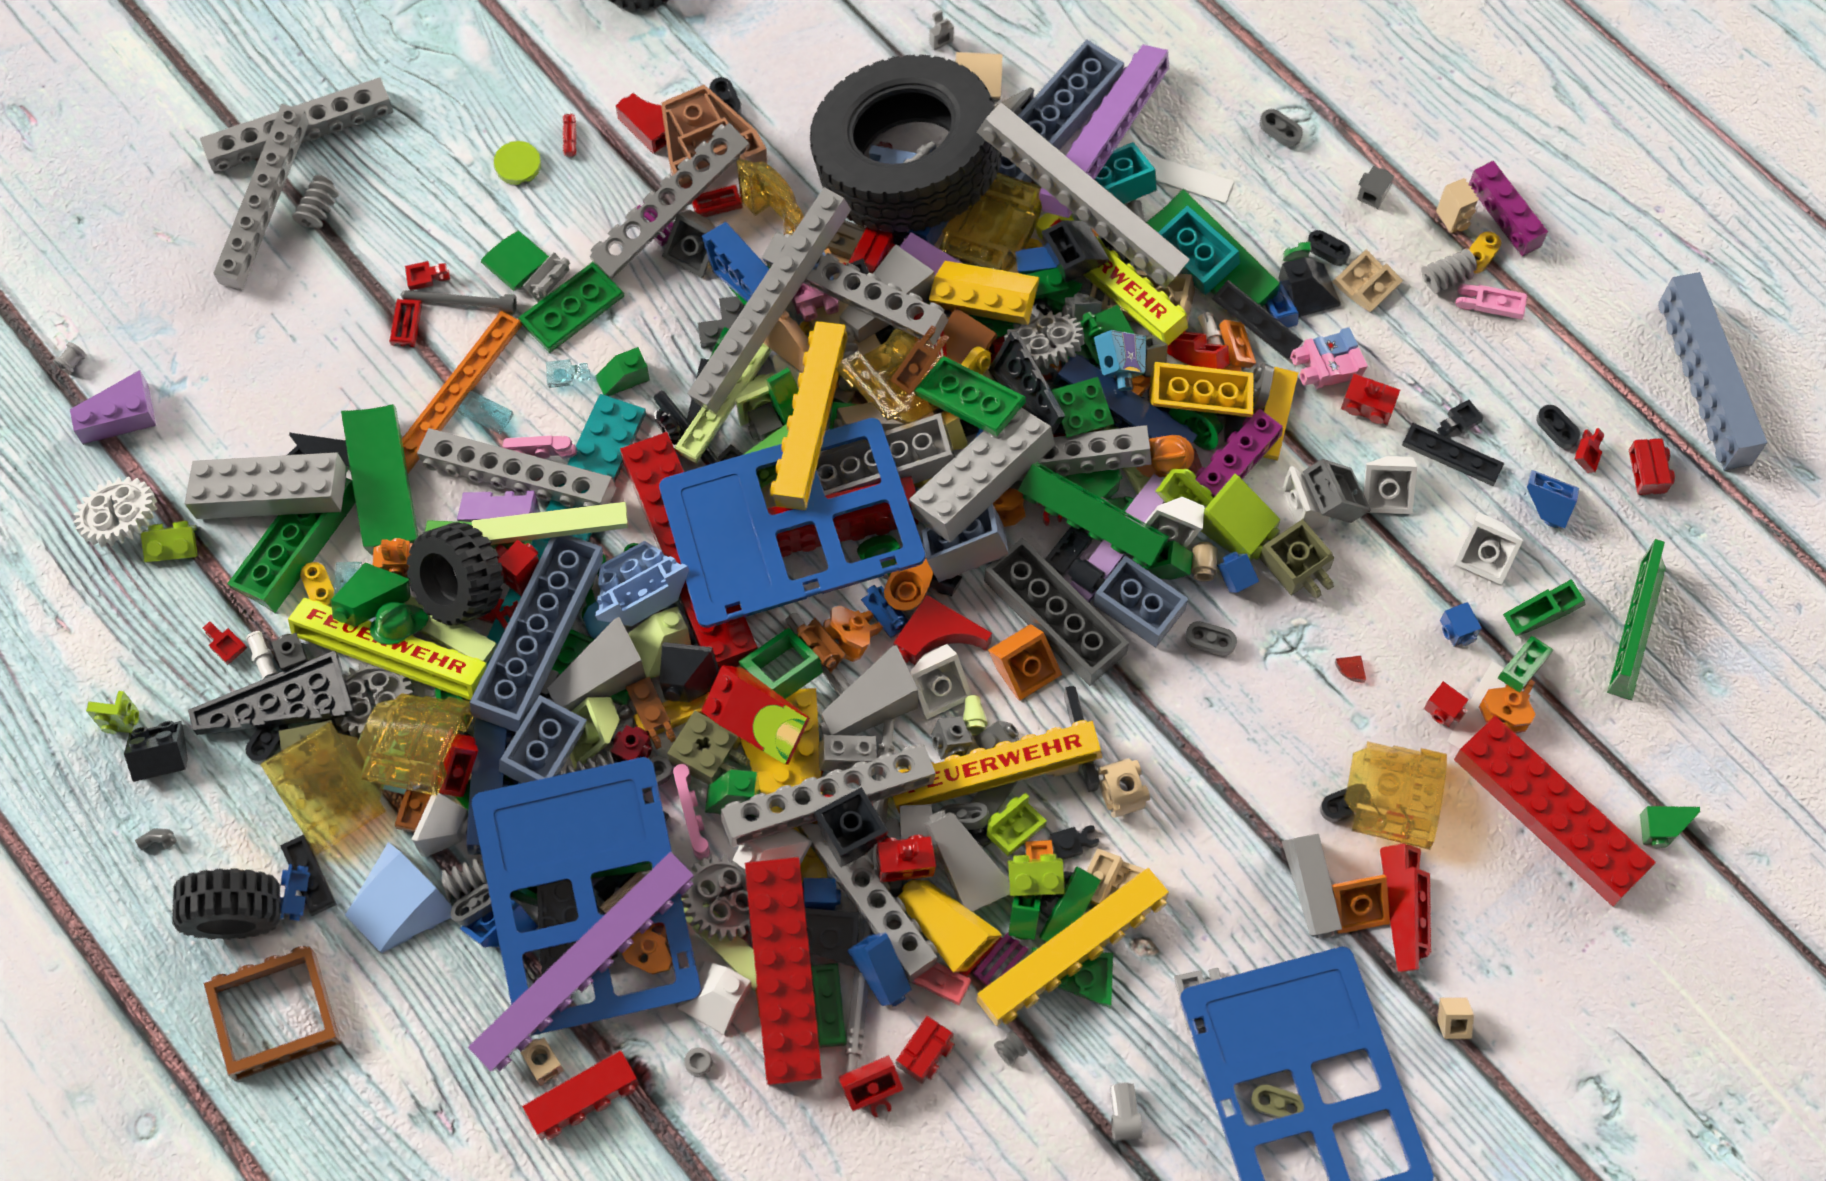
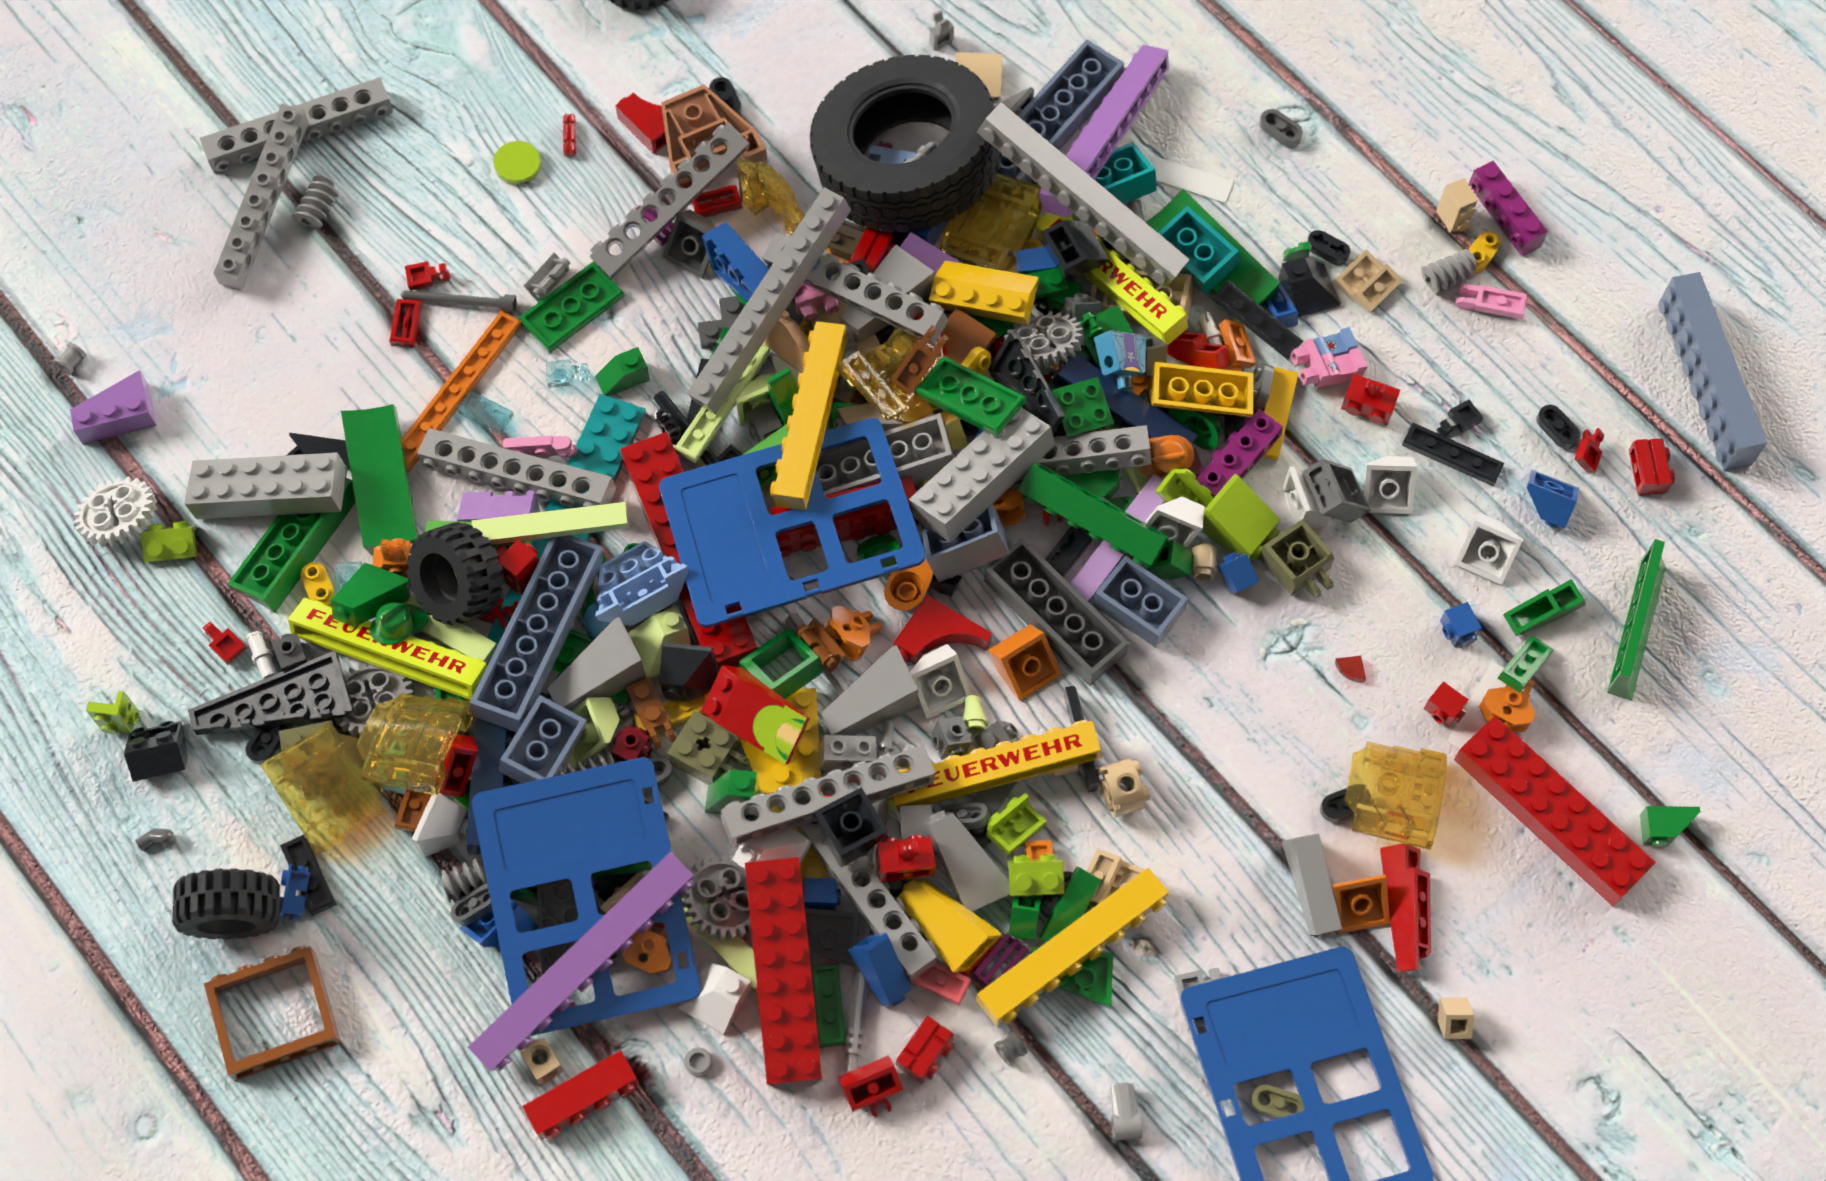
light blue wedge [345,842,452,953] -> none
green slope [481,230,549,291] -> none
bright pink plate [673,764,710,860] -> none
blue hinge [861,585,909,638] -> none
black plate [1049,825,1099,860] -> none
black brick [1067,558,1106,594] -> none
dark grey plate [1185,621,1237,656] -> none
dark grey brick [1357,165,1395,209] -> none

